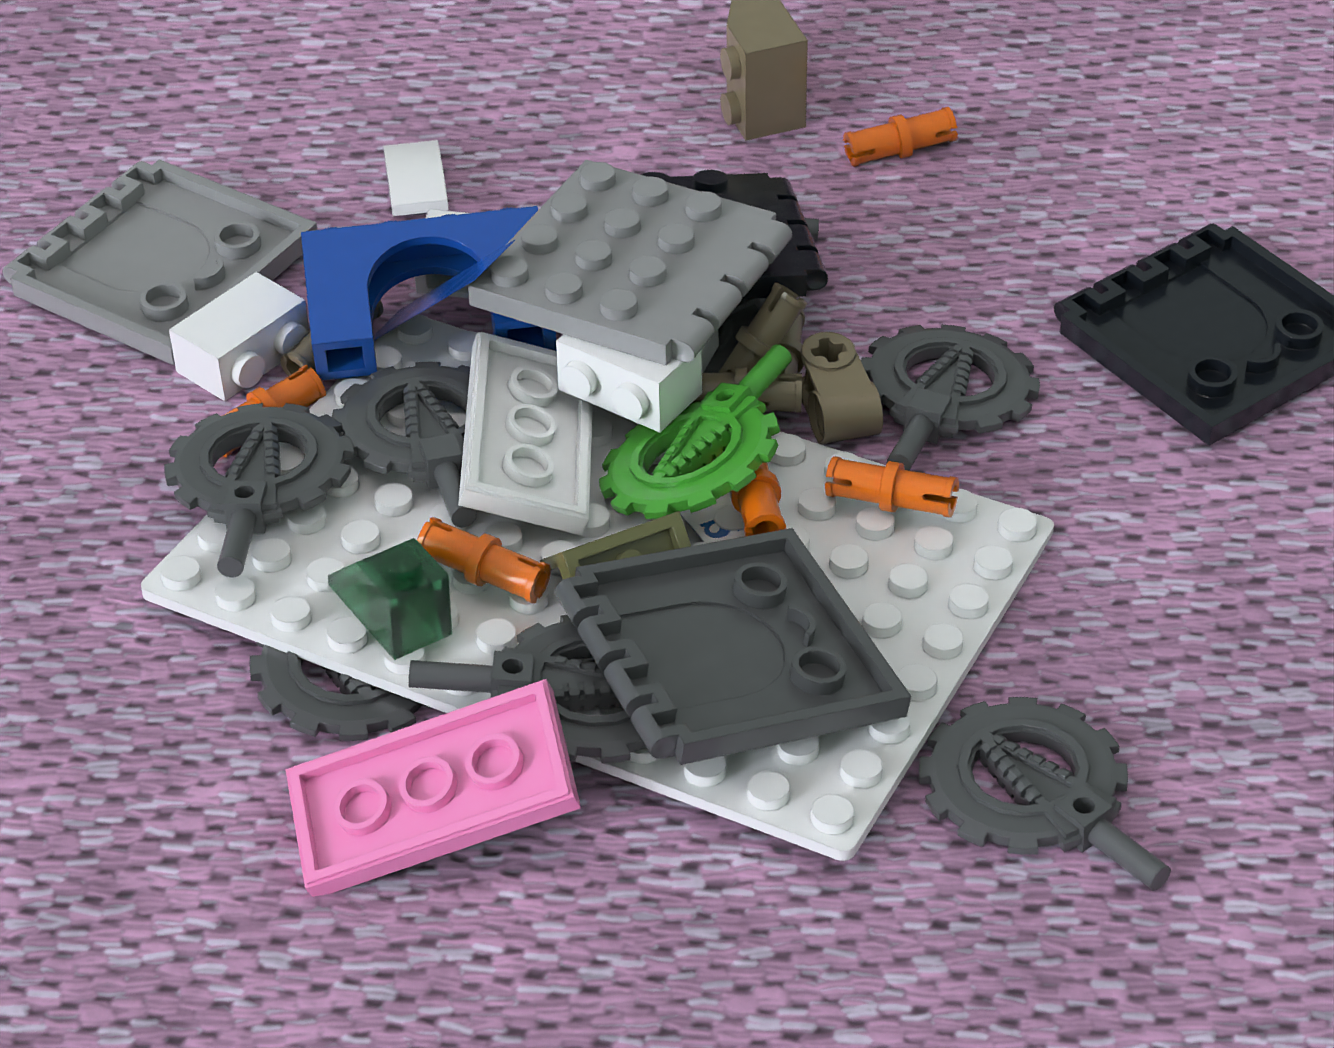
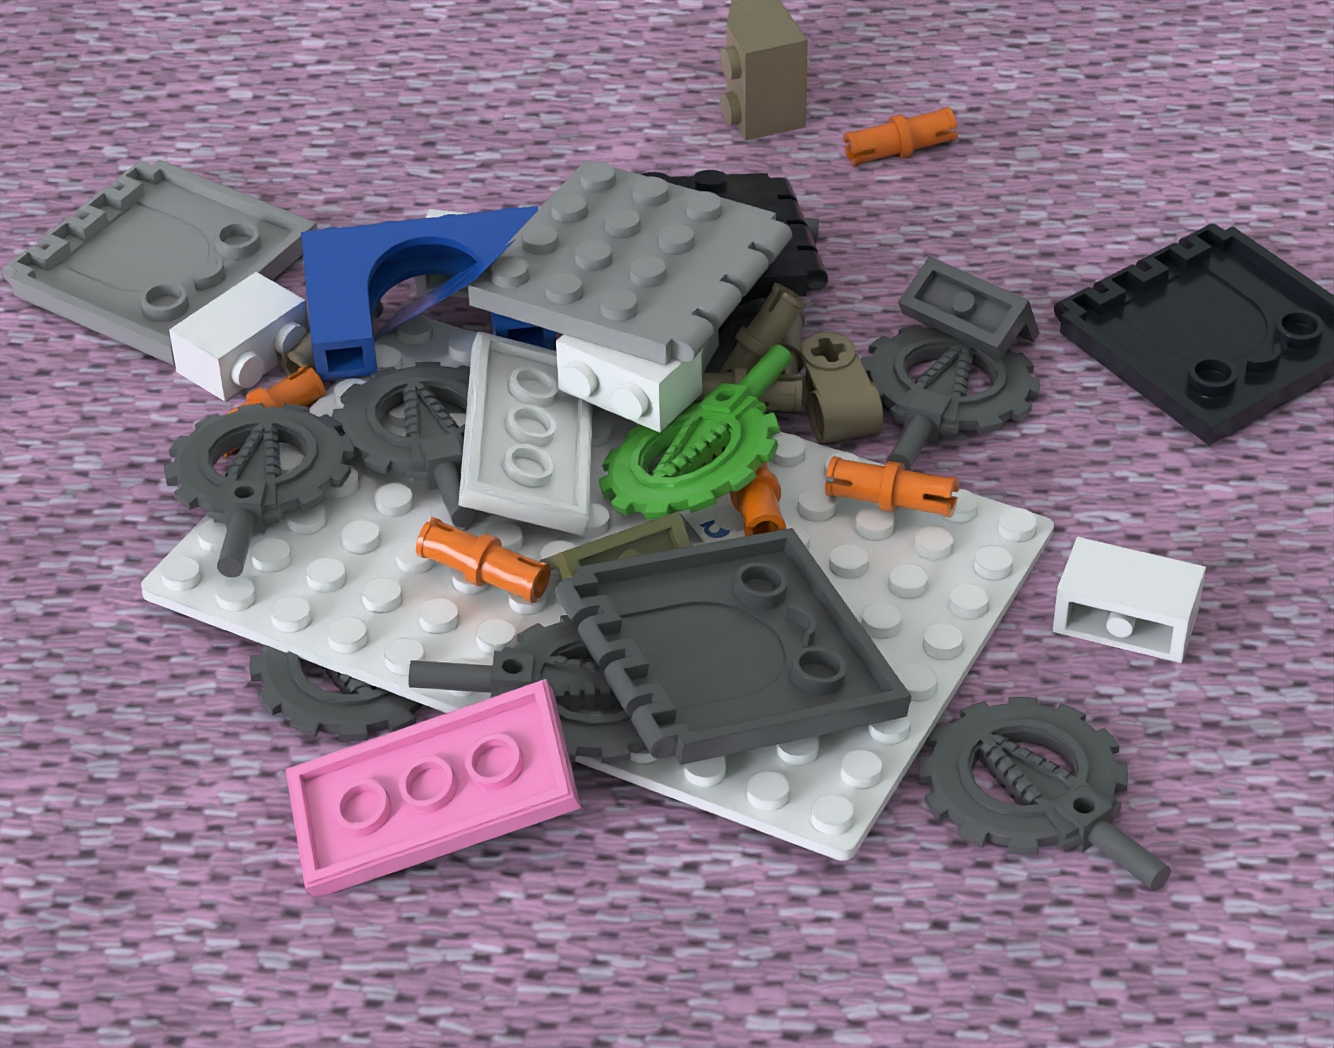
clear green slope [328,538,452,660] -> none
white slope [383,140,449,216] -> none
none -> dark grey panel [898,256,1039,359]
none -> white brick [1052,537,1206,663]

